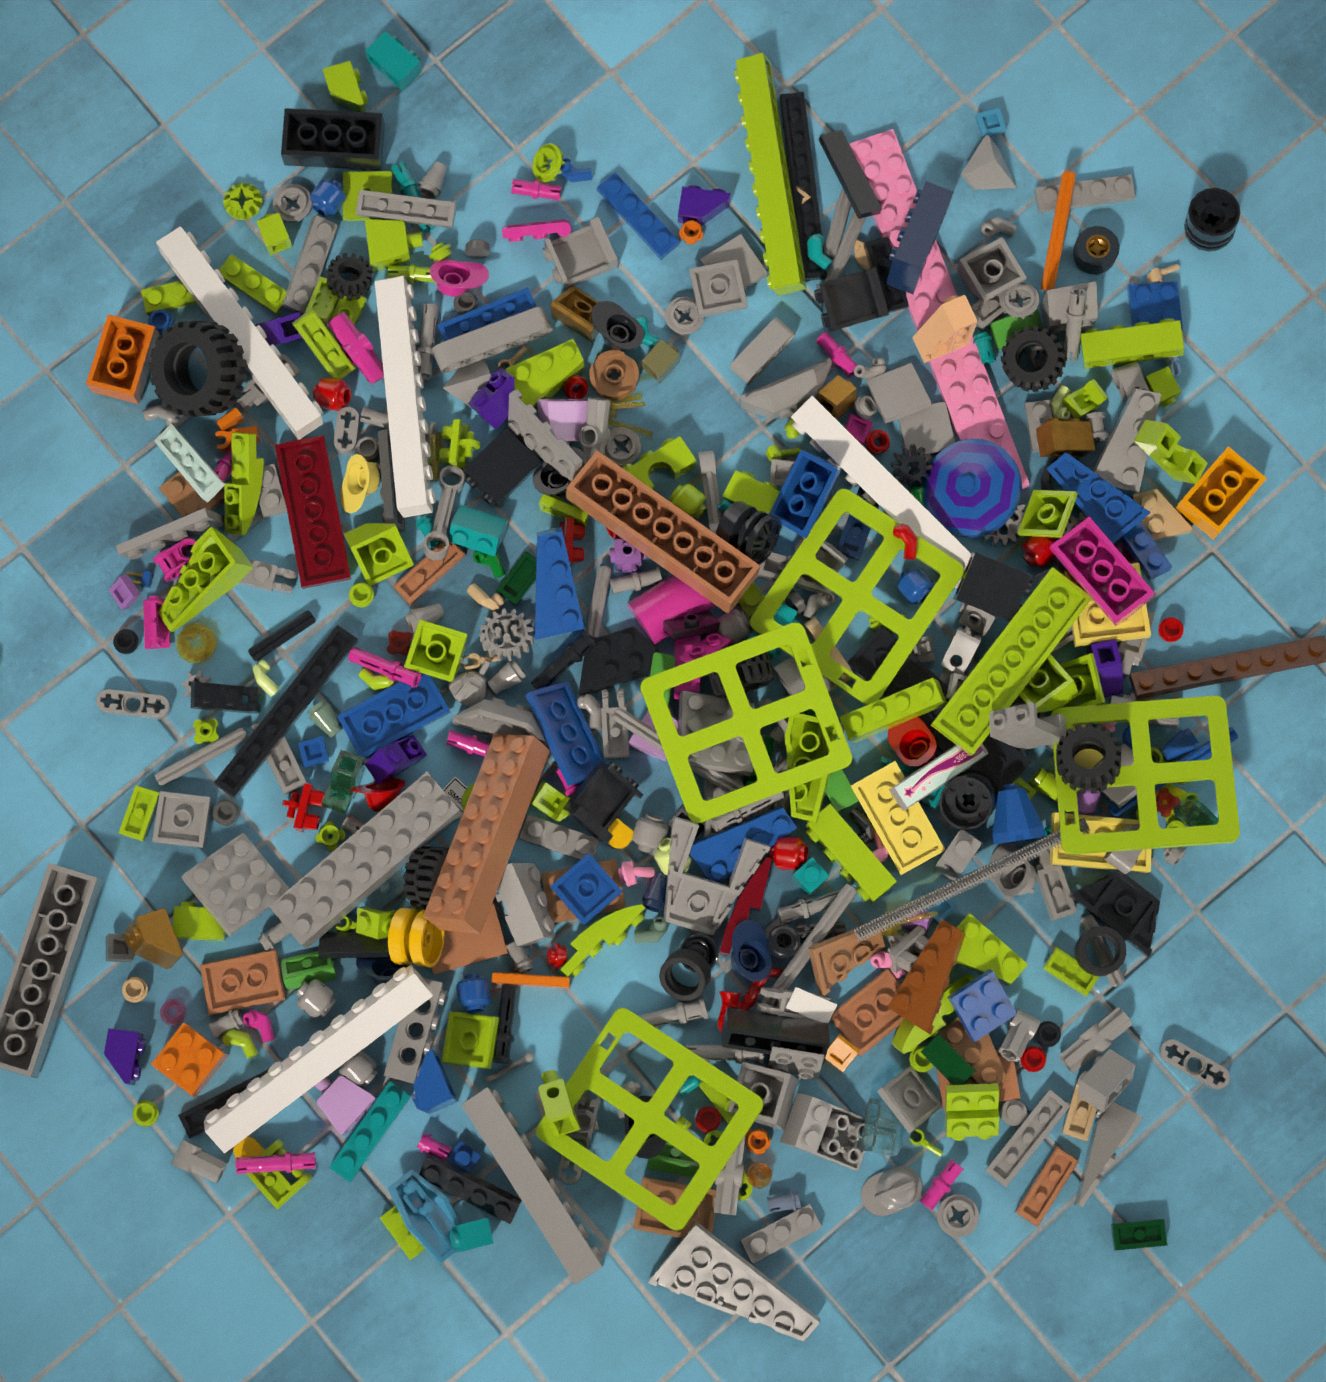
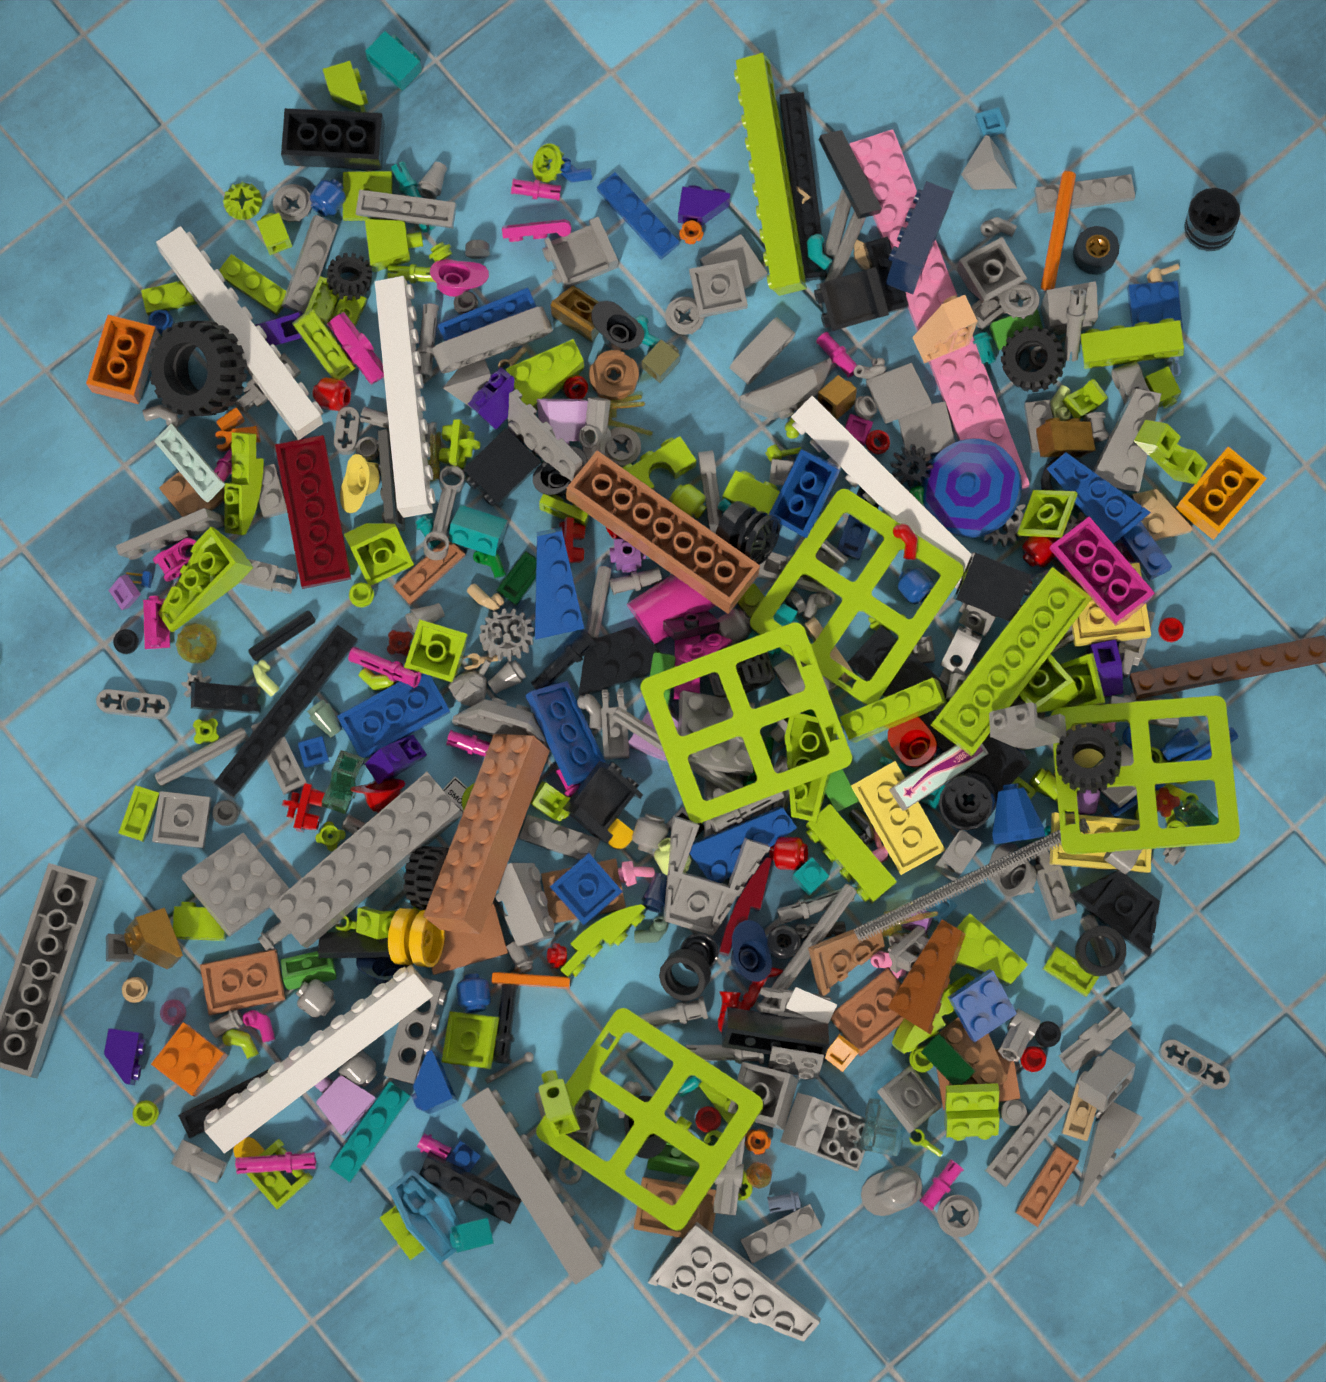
dark green plate [1111,1219,1167,1251] -> none

